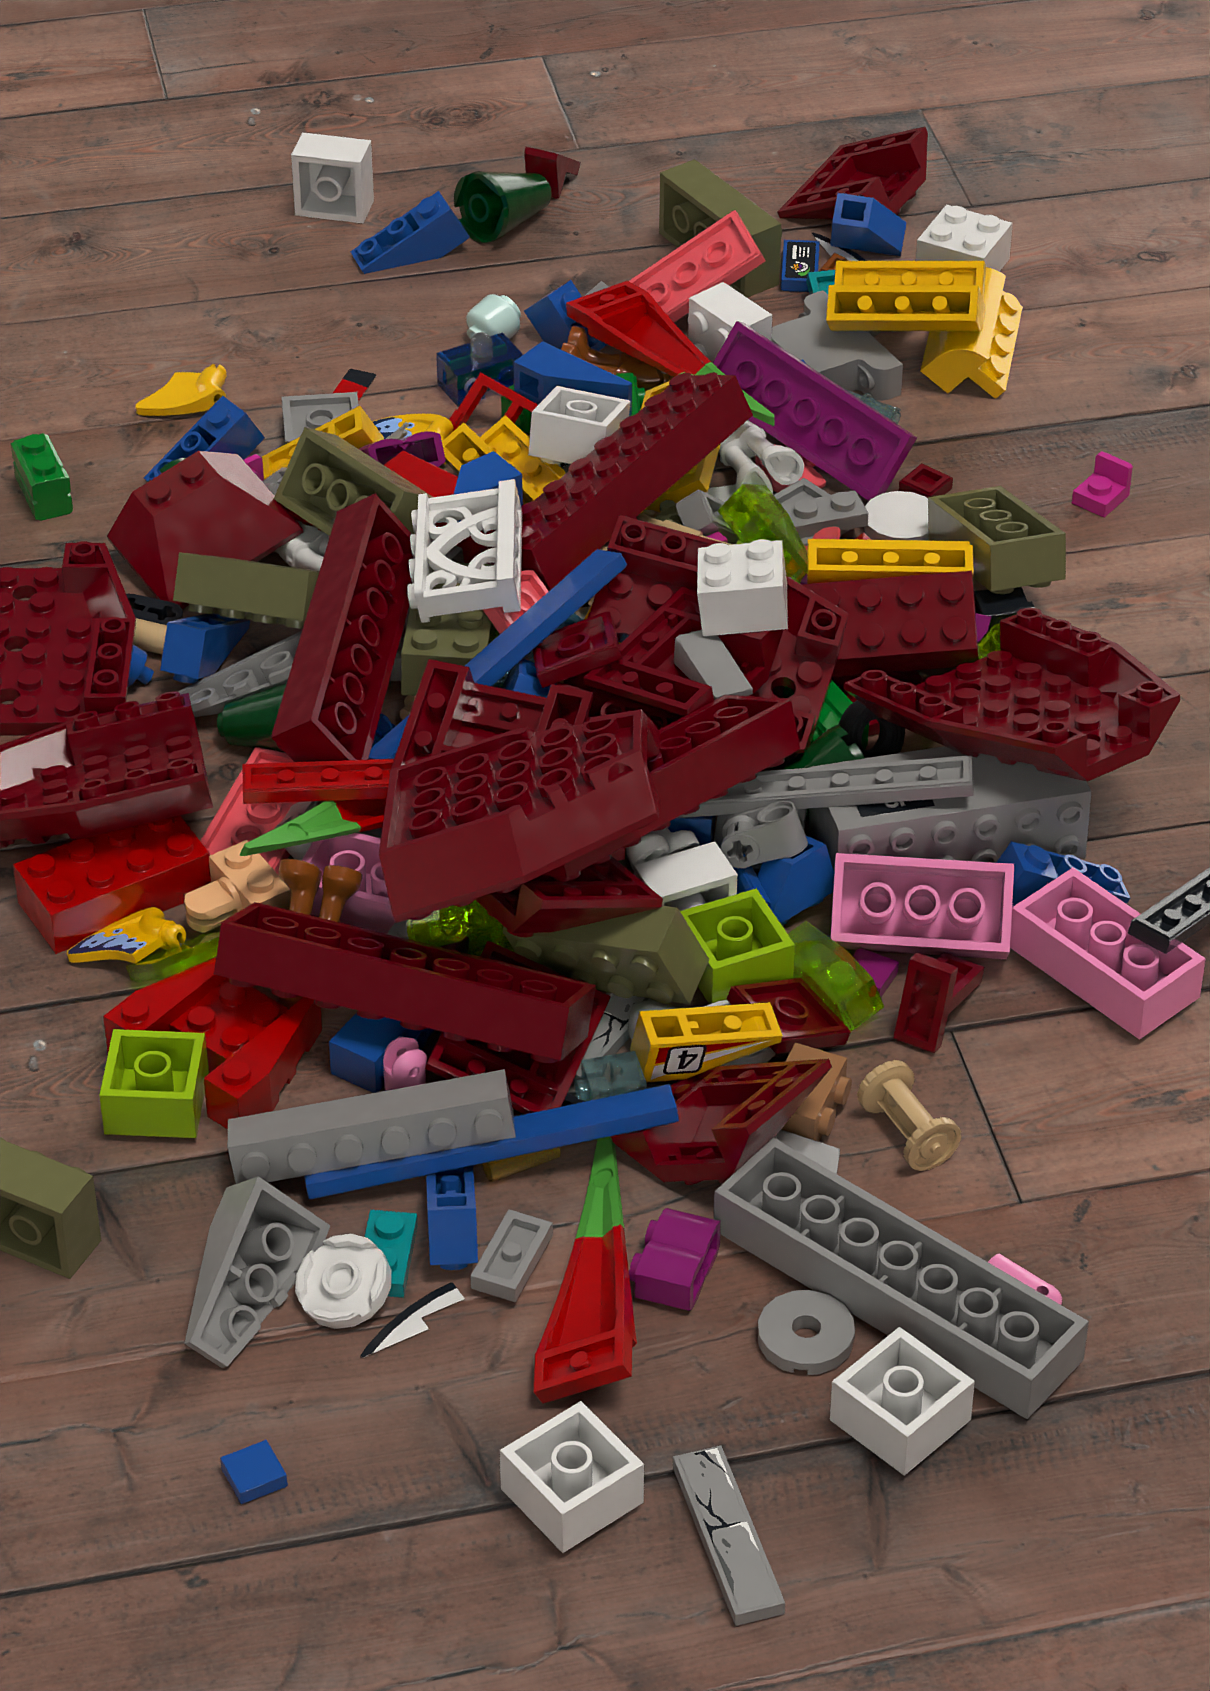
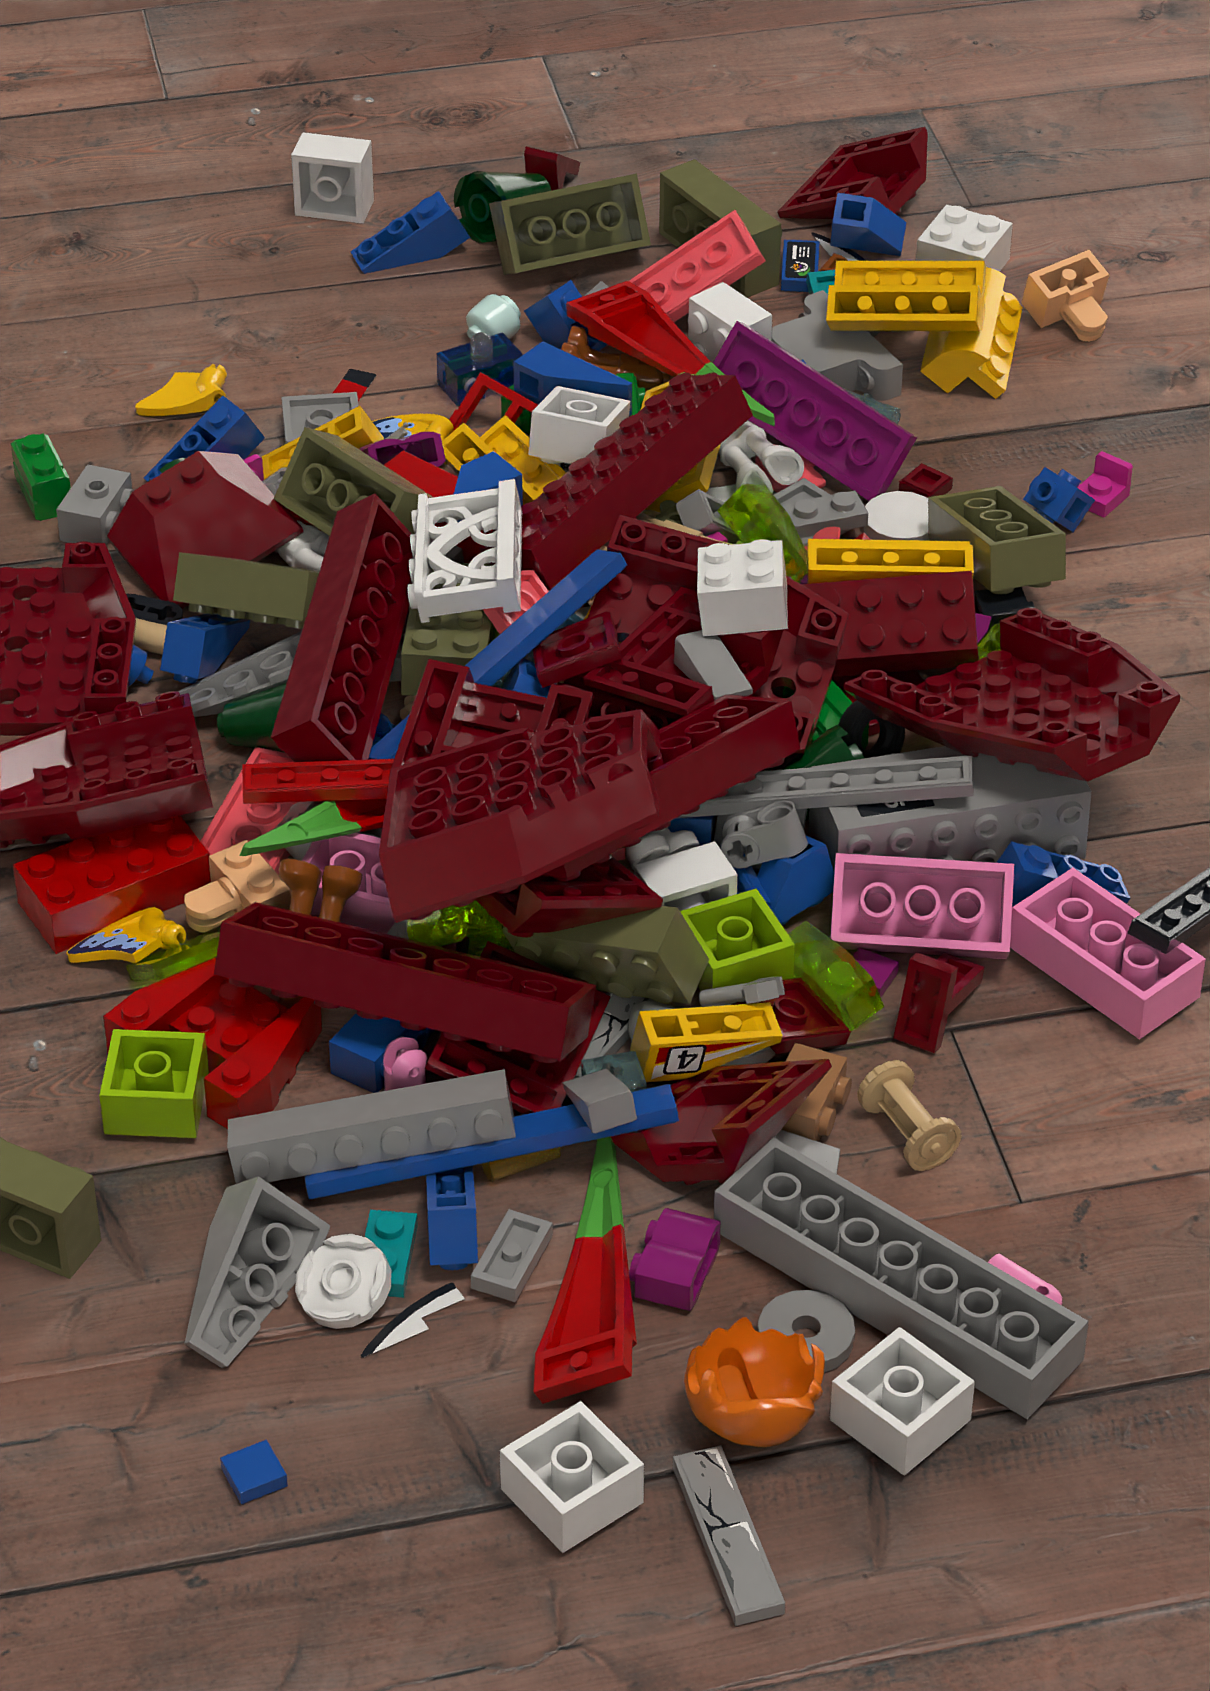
none -> light grey brick [56,464,134,545]
none -> olive brick [489,173,651,275]
none -> light grey slope [562,1069,637,1133]
none -> orange piece [684,1317,825,1447]
none -> light grey bar [699,977,785,1007]
none -> light nougat brick [1021,250,1109,342]
none -> blue brick [1023,467,1095,532]

